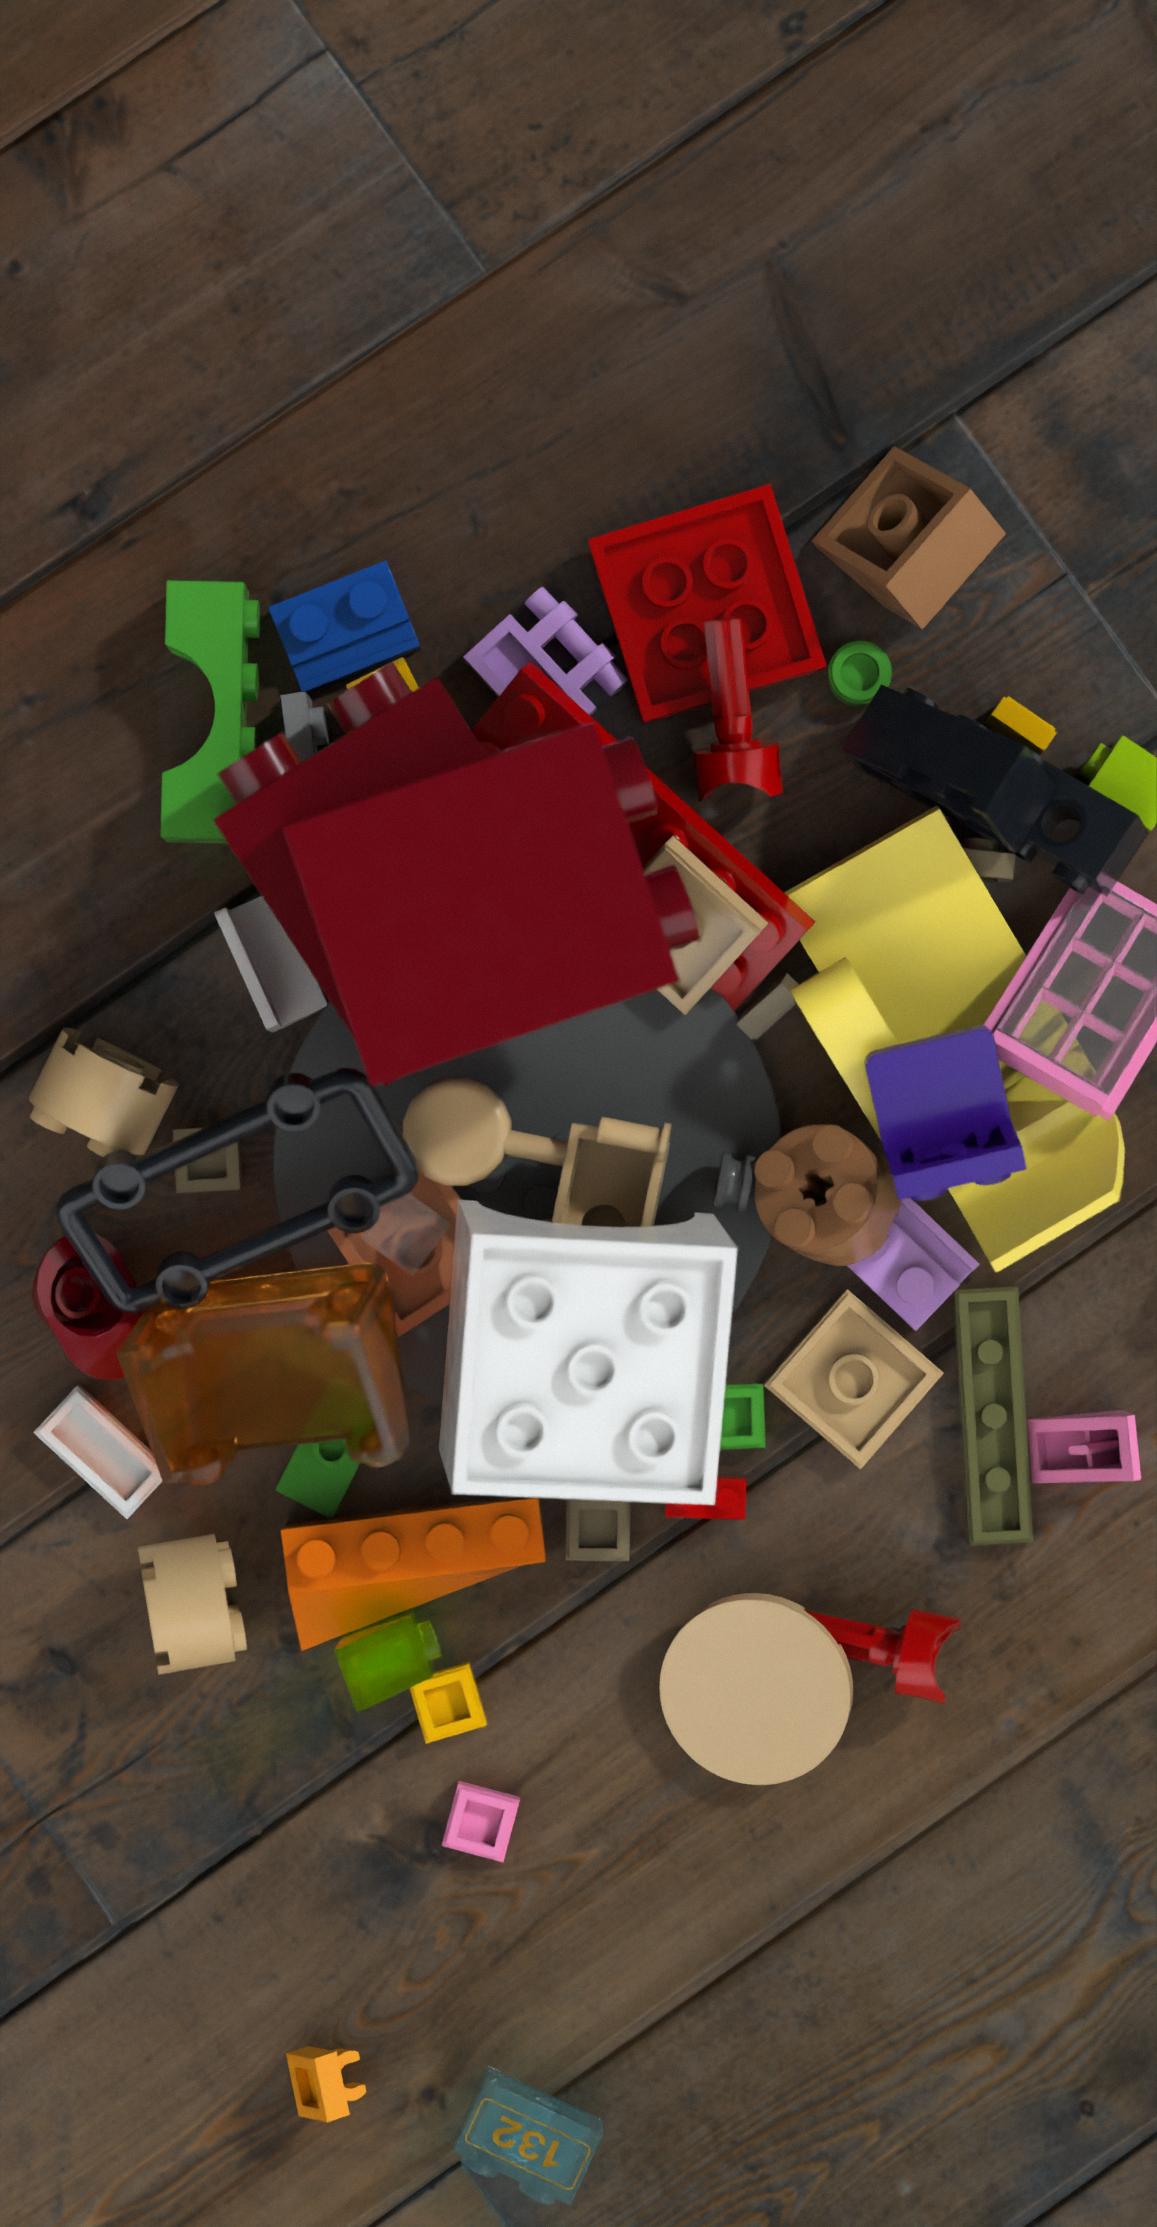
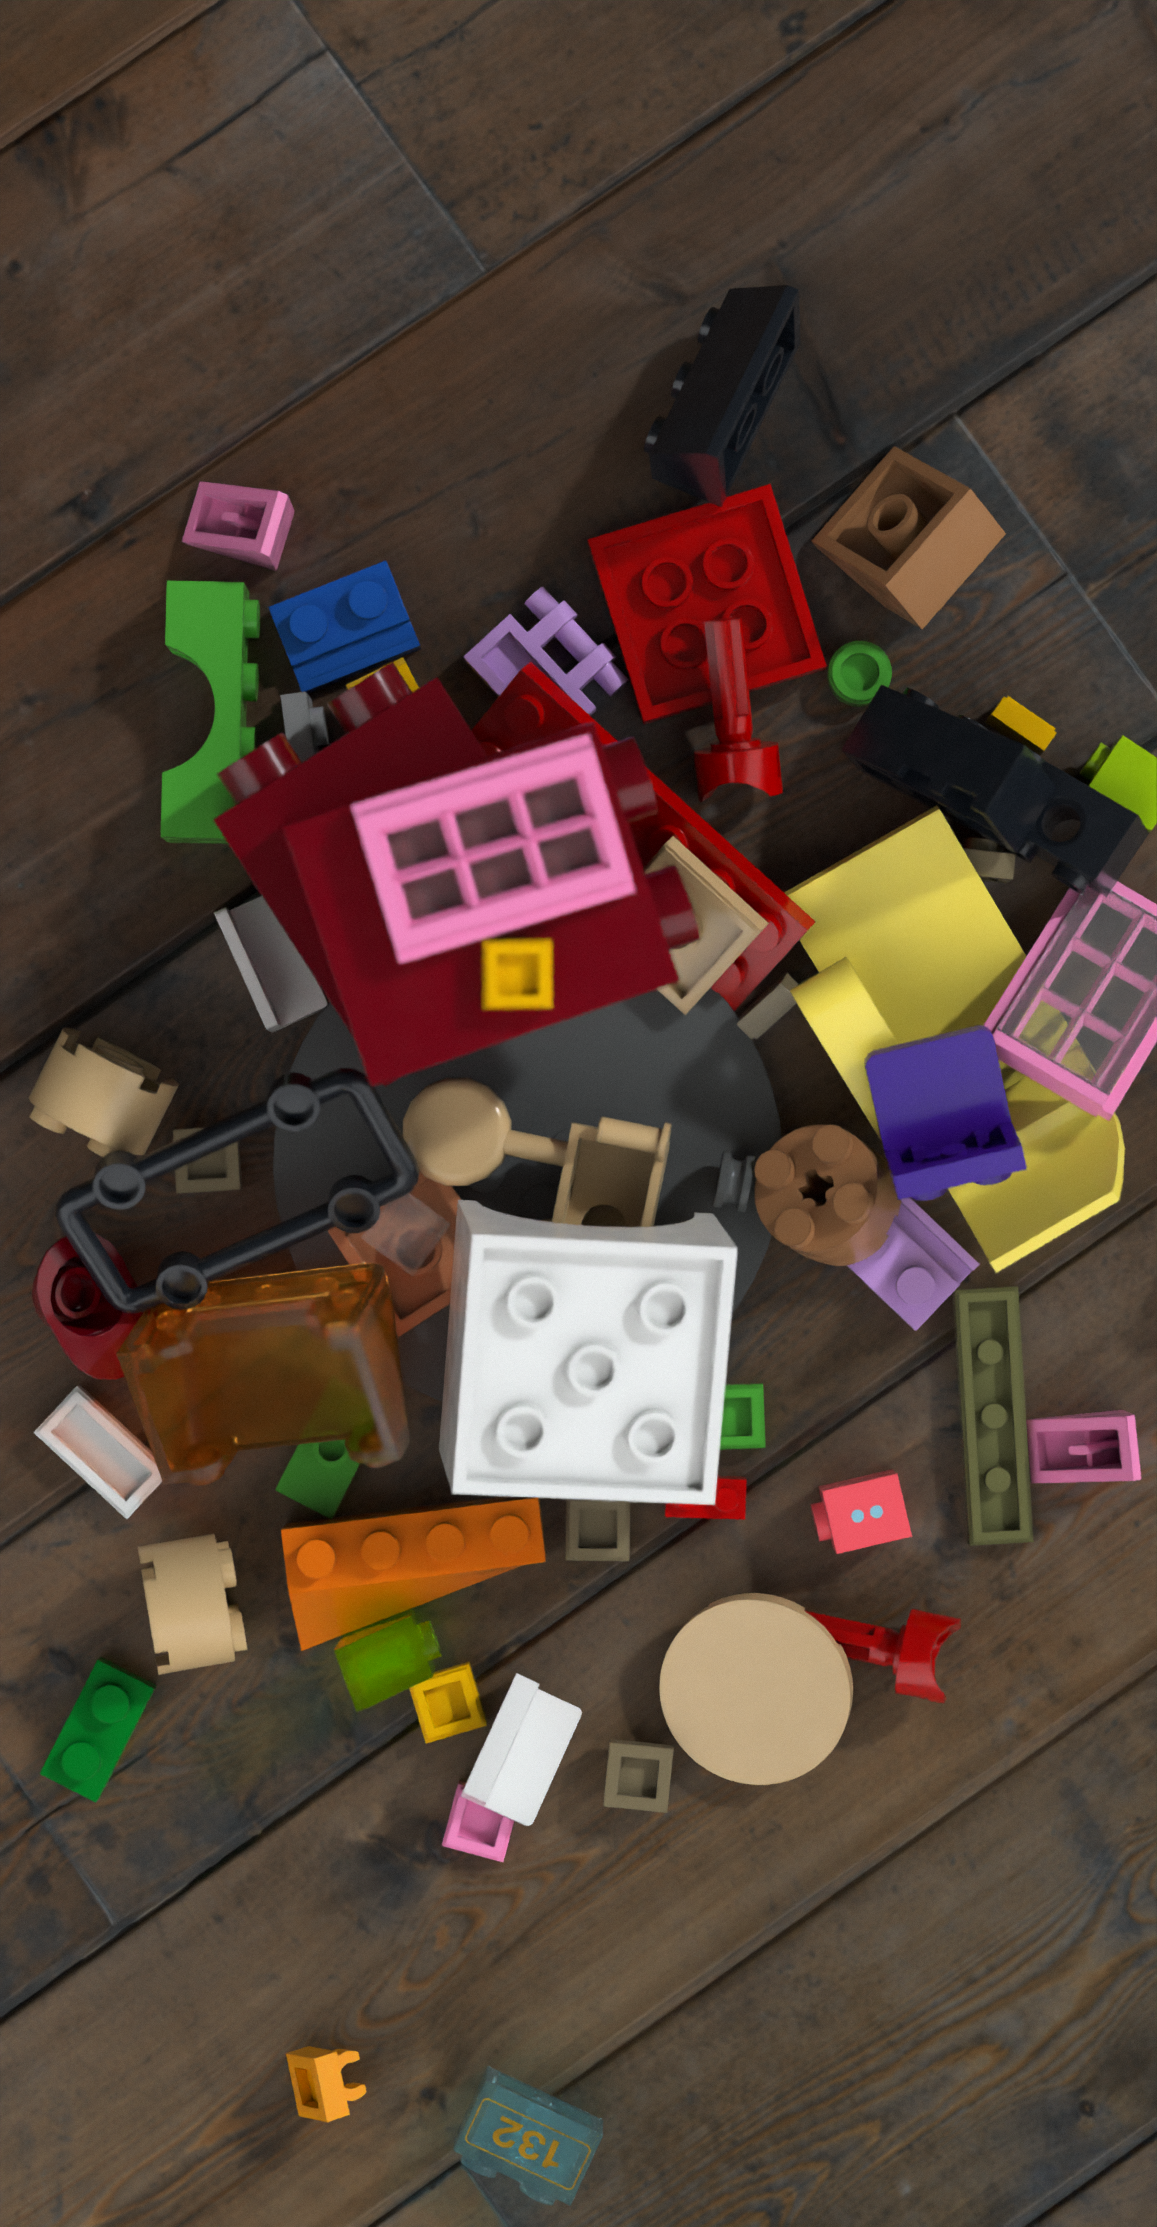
tan tile [763,1289,944,1470] -> none
none -> green plate [39,1657,157,1803]
none -> bright pink slope [182,481,295,571]
none -> bright pink piece [351,734,636,964]
none -> white panel [461,1673,582,1826]
none -> yellow tile [482,939,552,1009]
none -> dark tan plate [603,1739,674,1813]
none -> black slope [644,285,800,507]
none -> coral brick [810,1469,912,1554]

